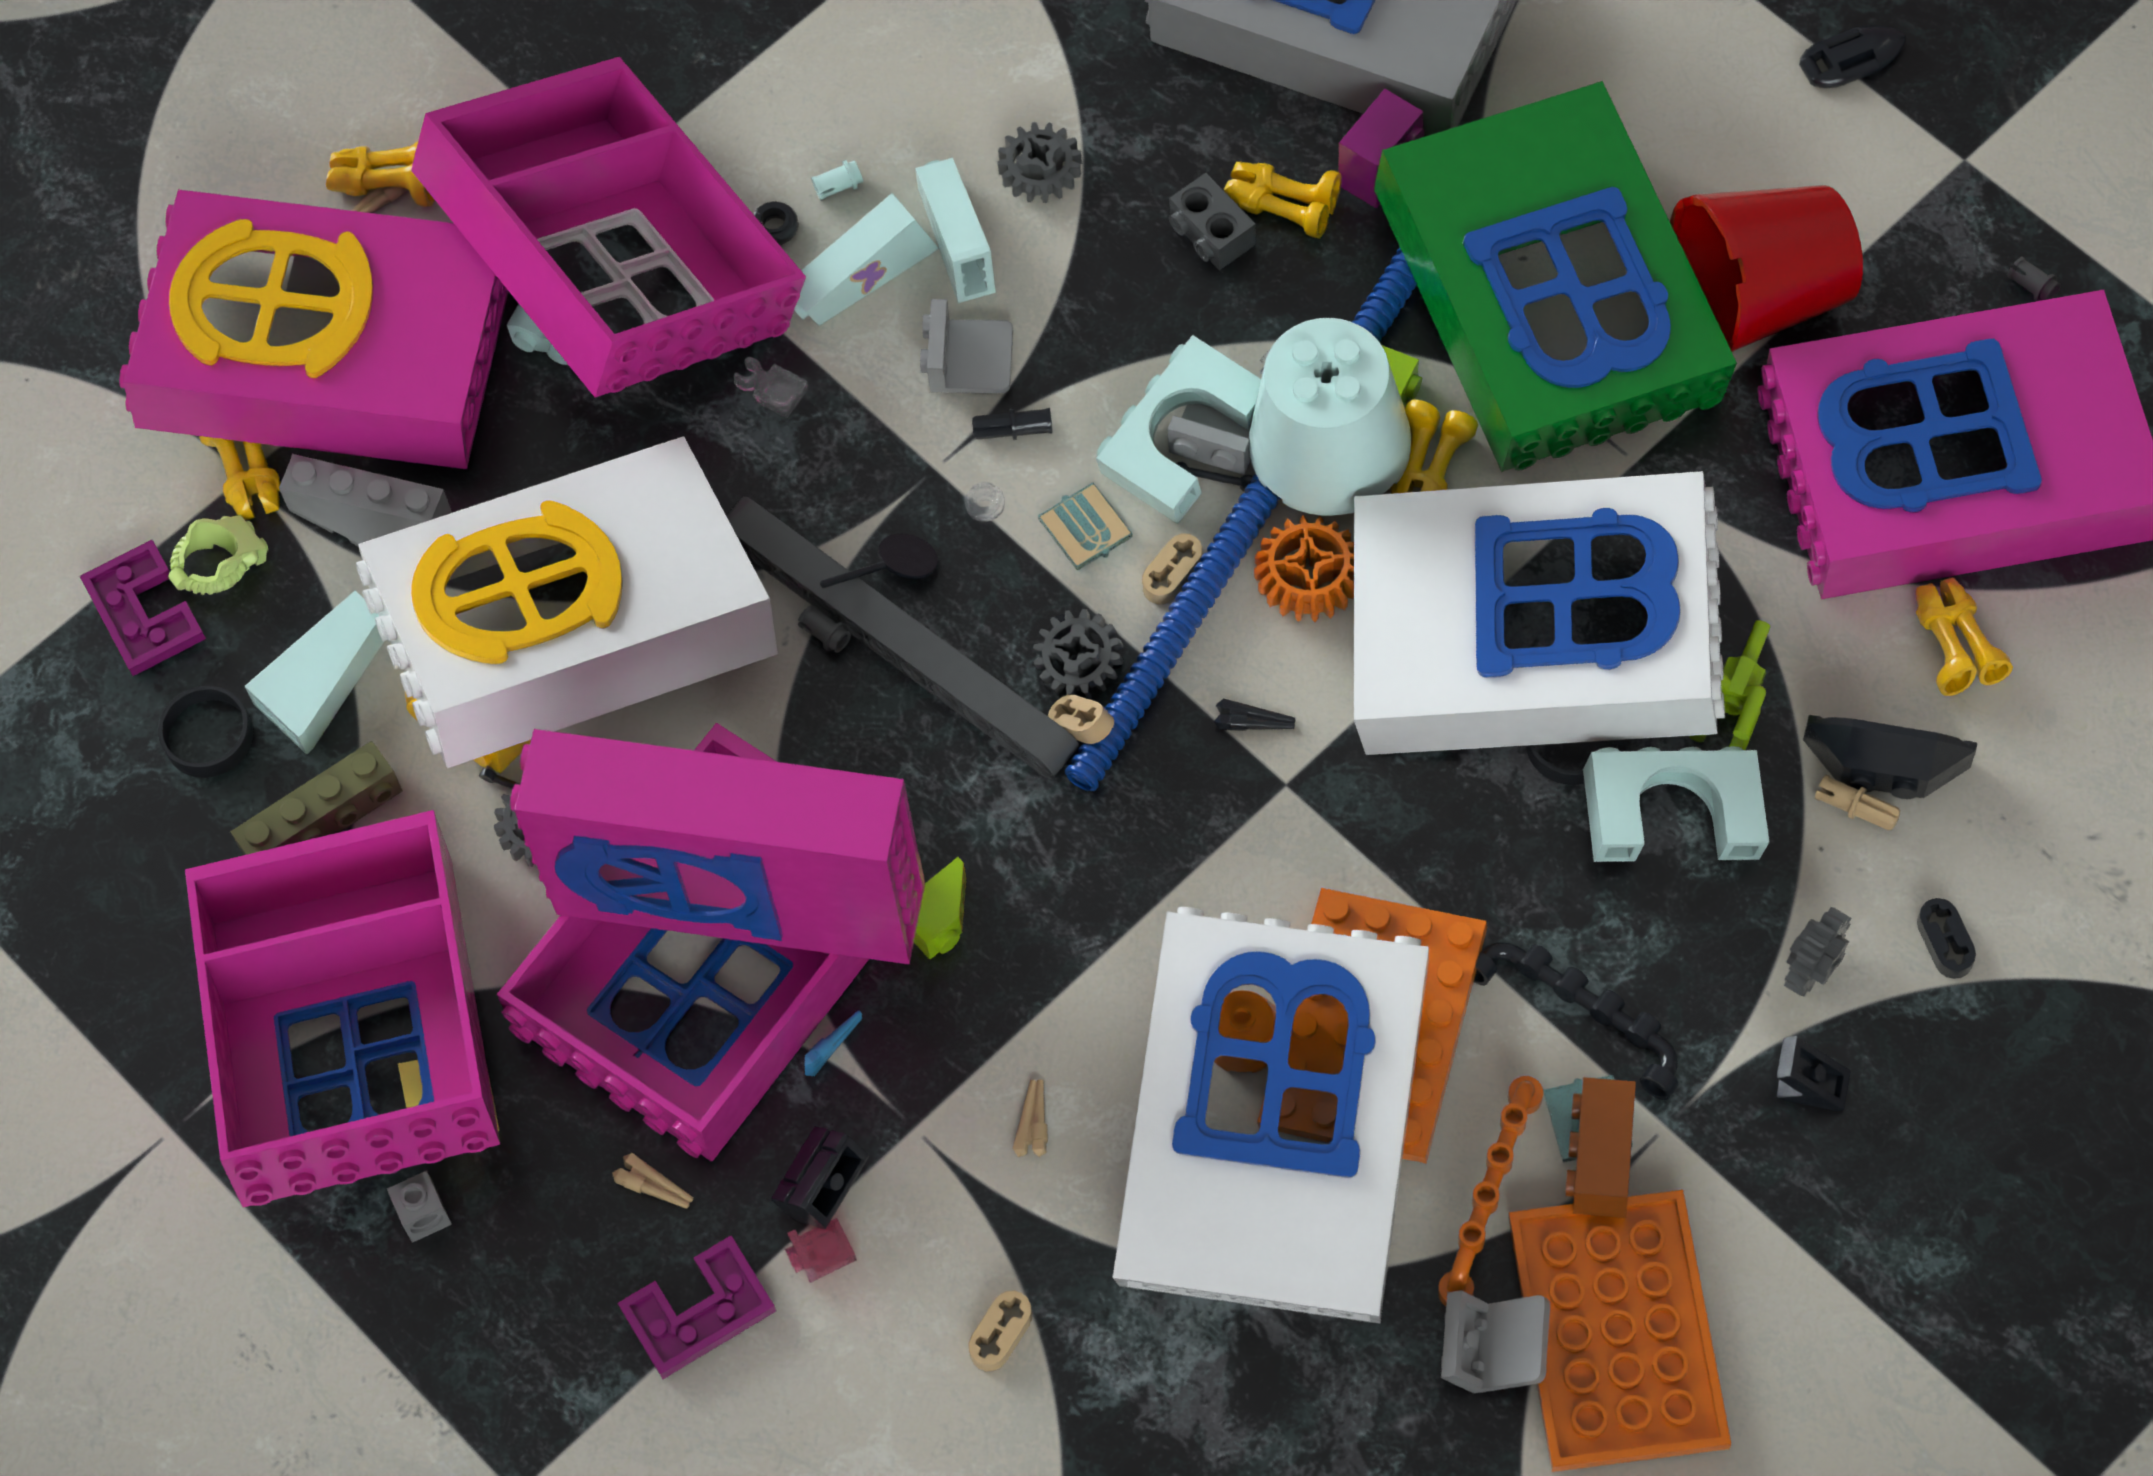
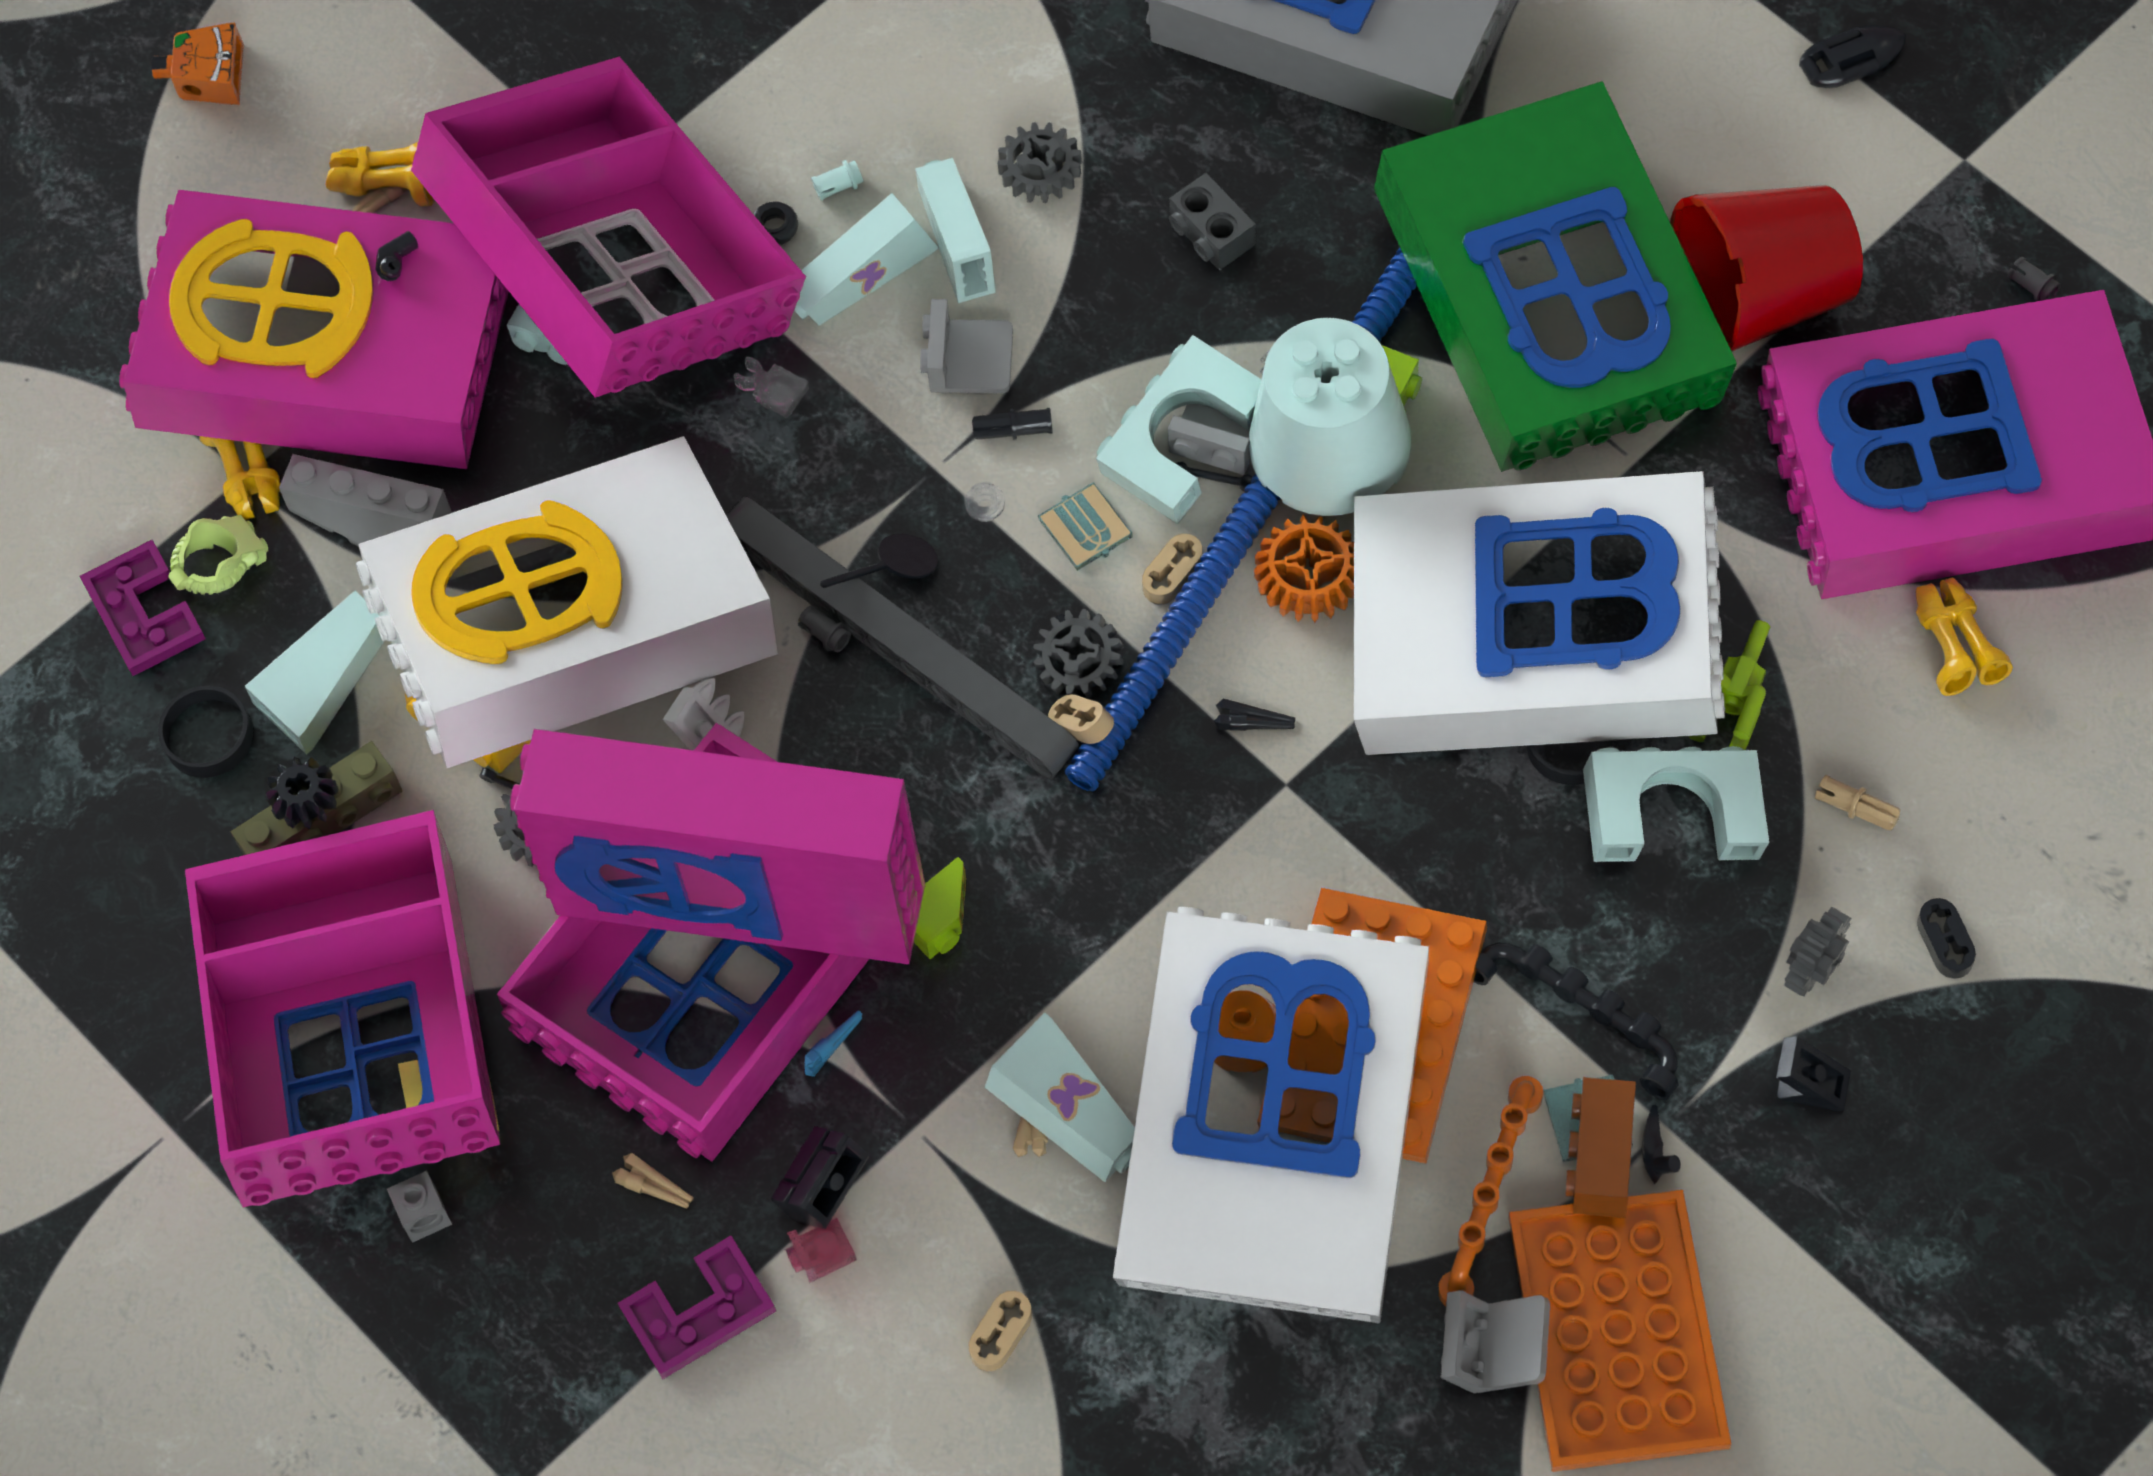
yellow piece [1223,162,1342,239] -> none
magenta brick [1338,89,1425,208] -> none
yellow piece [1390,400,1478,494] -> none
black wedge [1803,715,1977,799] -> none
none -> orange torso [151,22,244,105]
none -> black gear [265,756,339,829]
none -> black arm [375,231,419,281]
none -> white plate [662,678,744,751]
none -> light aqua slope [984,1012,1135,1182]
none -> black bar [1642,1105,1681,1184]

